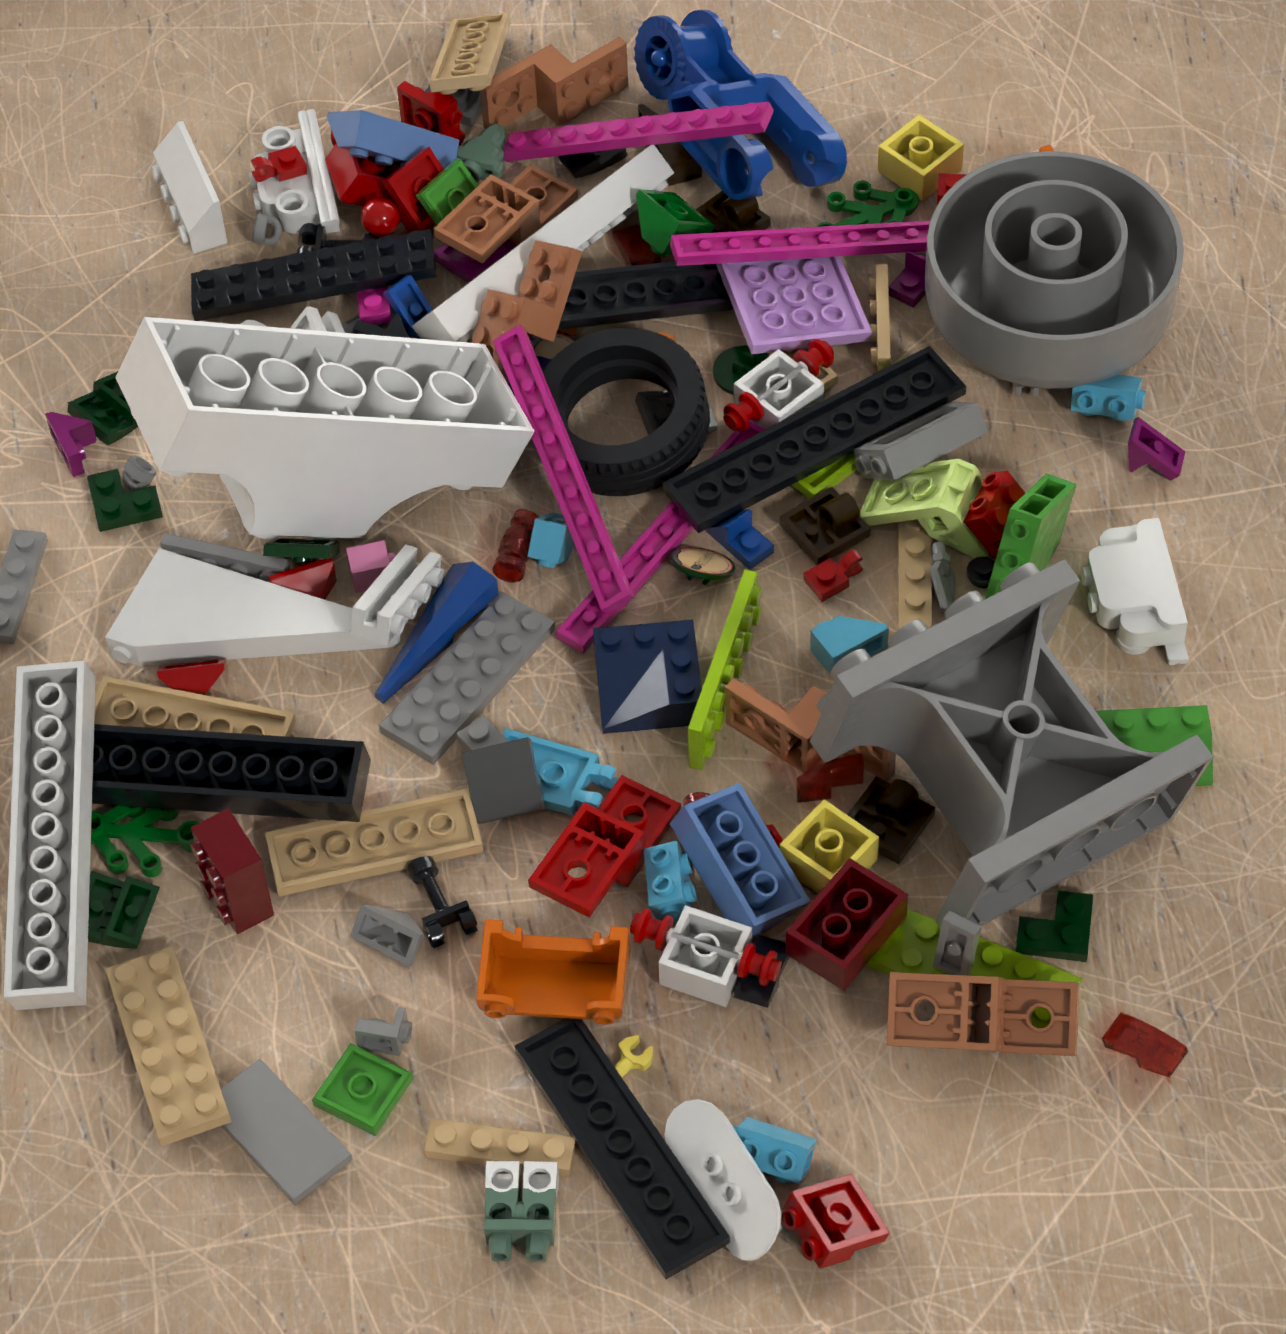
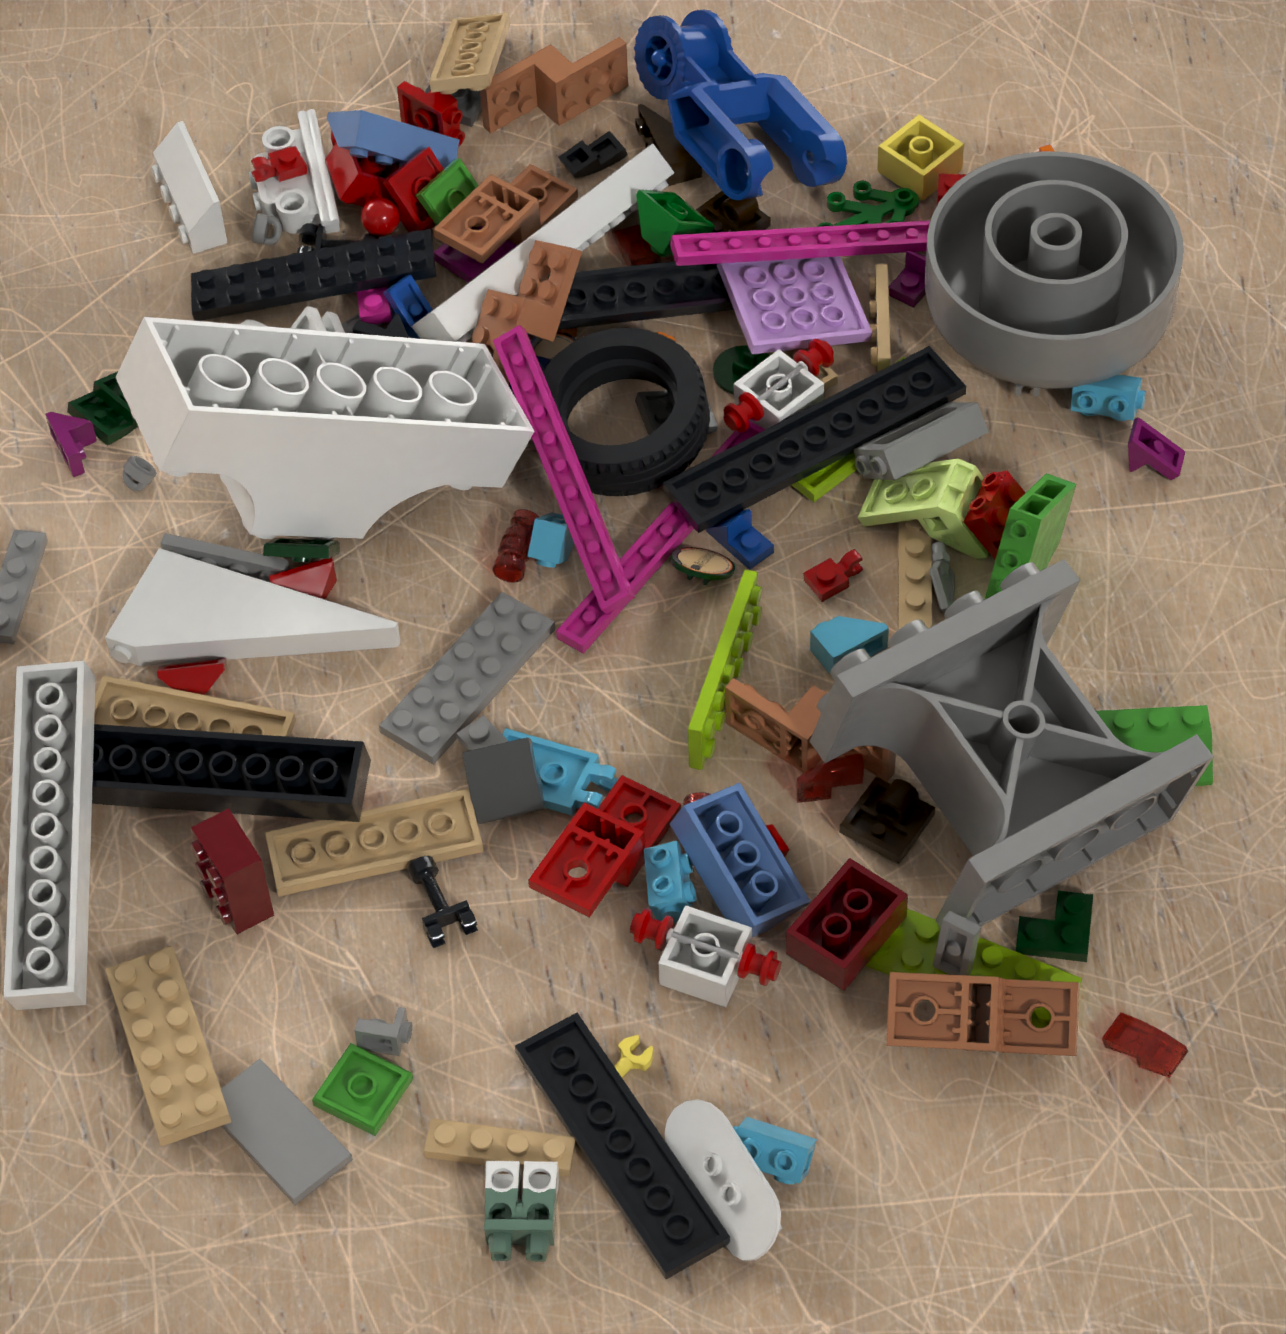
dark green plate [87,469,163,532] -> none
dark green slope [88,871,160,949] -> none
green plant [91,806,199,877] -> none
bright pink brick [346,540,395,593] -> none
white brick [350,544,444,646] -> none
light grey slope [350,904,423,967] -> none
blue wedge [375,562,499,703] -> none
sand green rock [456,123,505,183] -> none
orange windscreen [476,919,631,1025] -> none
dark pink plate [503,101,774,162] -> none
dark blue slope [593,619,702,734] -> none
black slope [734,935,790,1008] -> none
dark brown plate [779,487,871,565] -> none
light yellow brick [780,799,879,894] -> none
red plate [782,1173,890,1269] -> none
black plate [966,557,995,588] -> none
white brick [1081,518,1189,665] -> none

